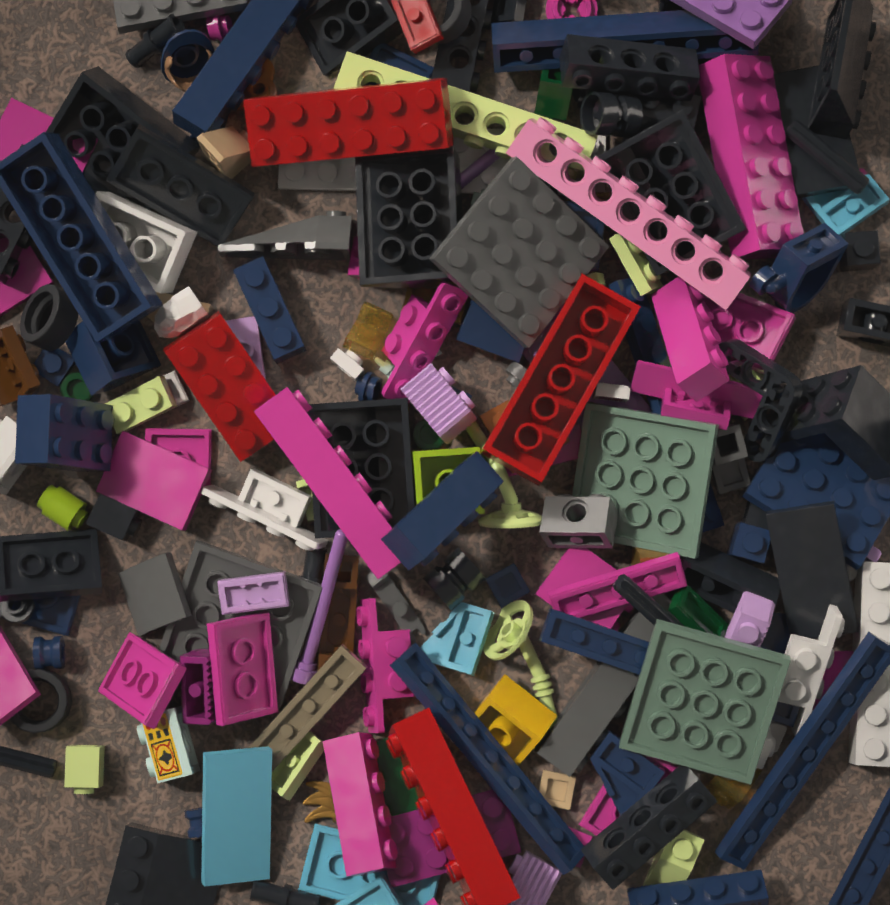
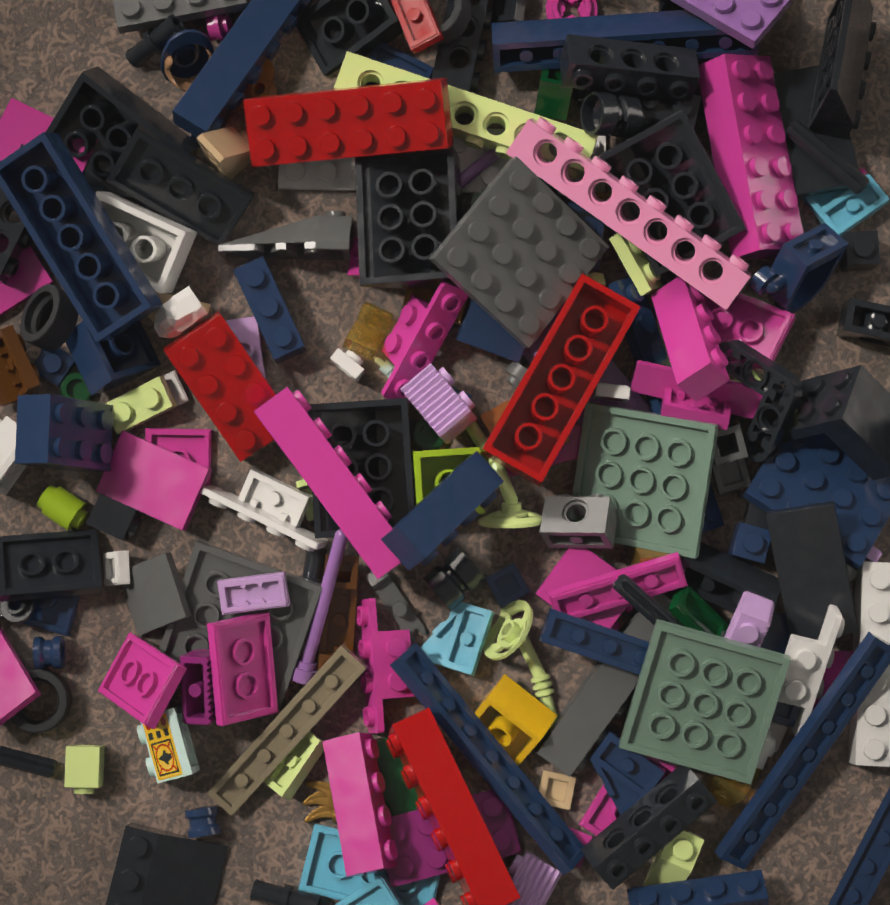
medium azure tile [201,746,272,887] -> none
dark blue plate [355,371,382,401] -> none
none -> white tile [103,550,130,586]

